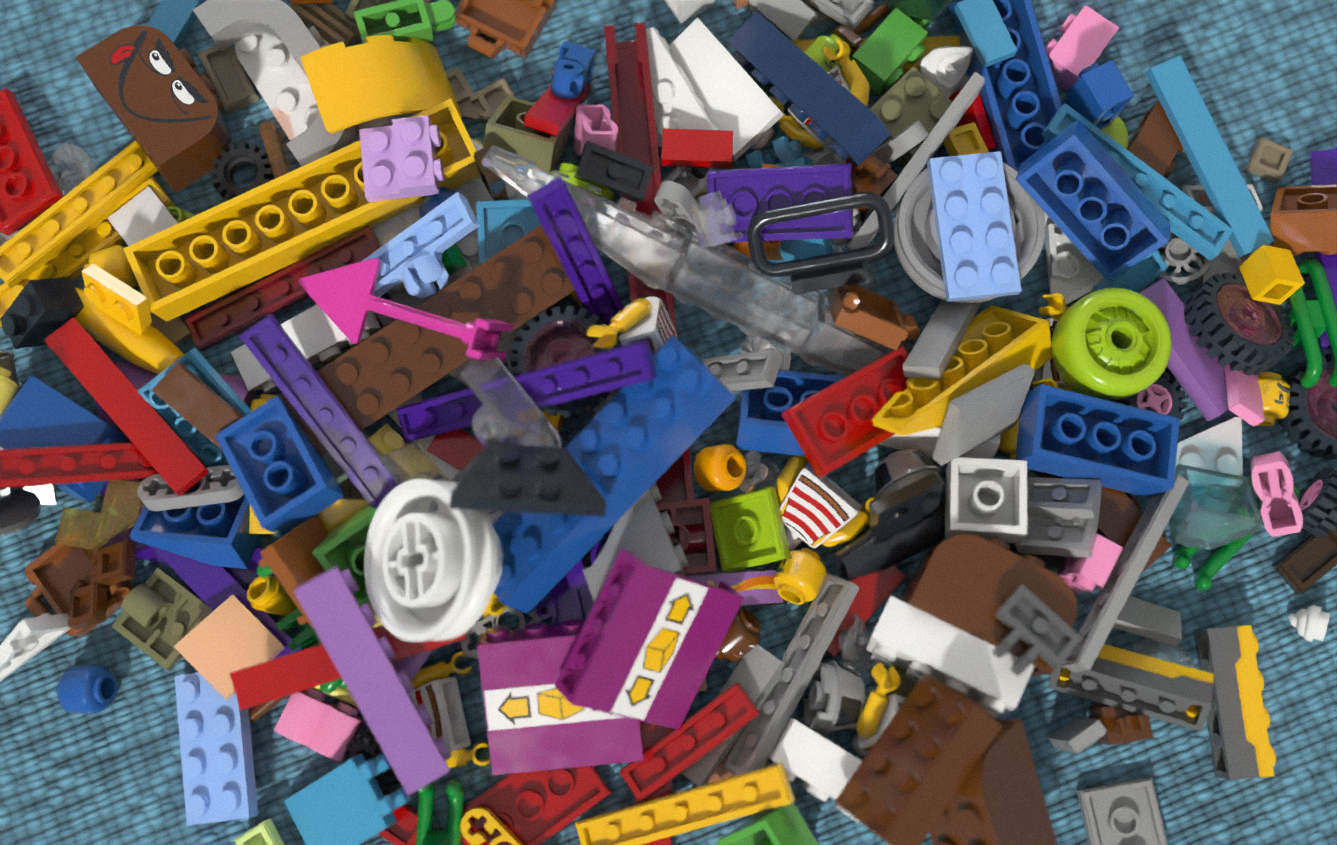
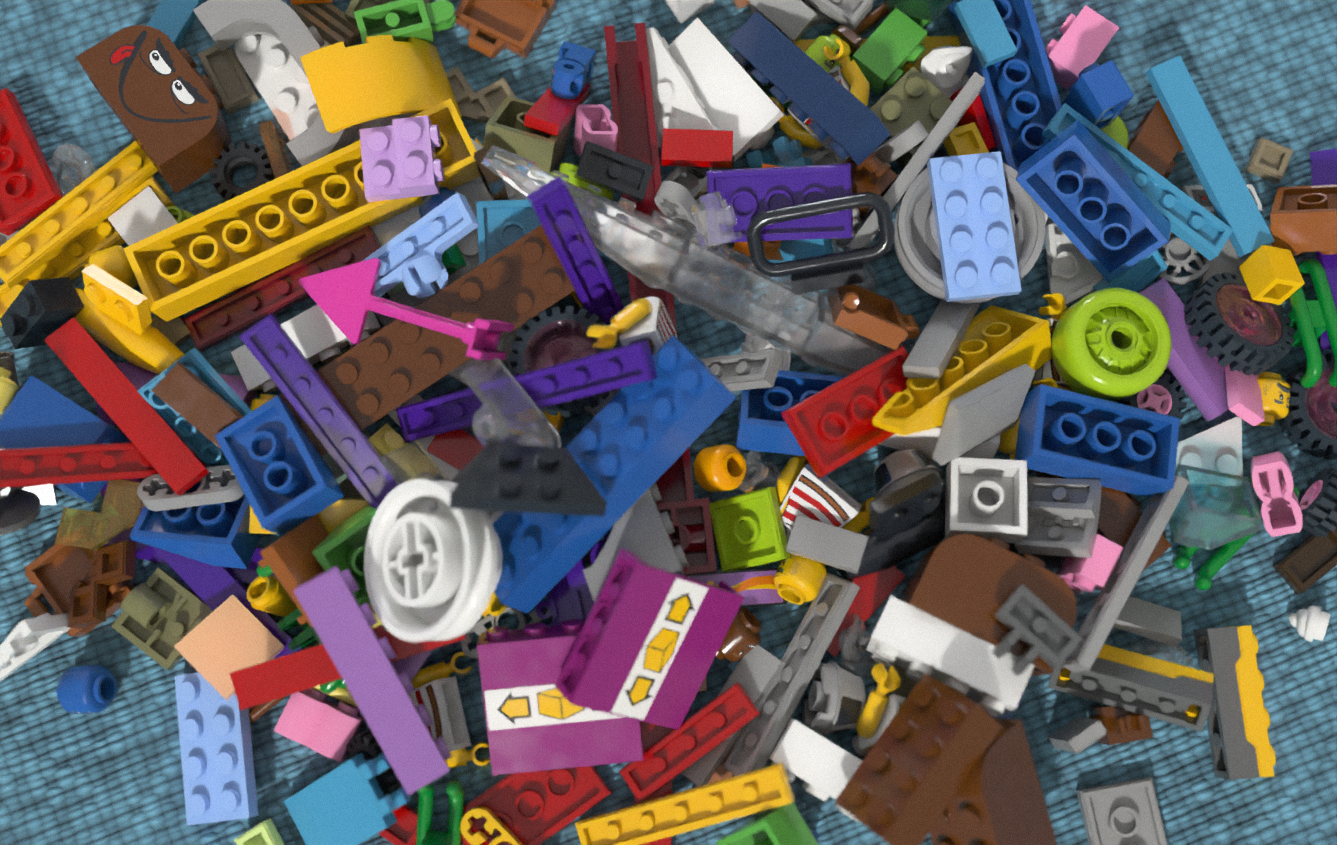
none -> light grey tile [786,515,868,574]

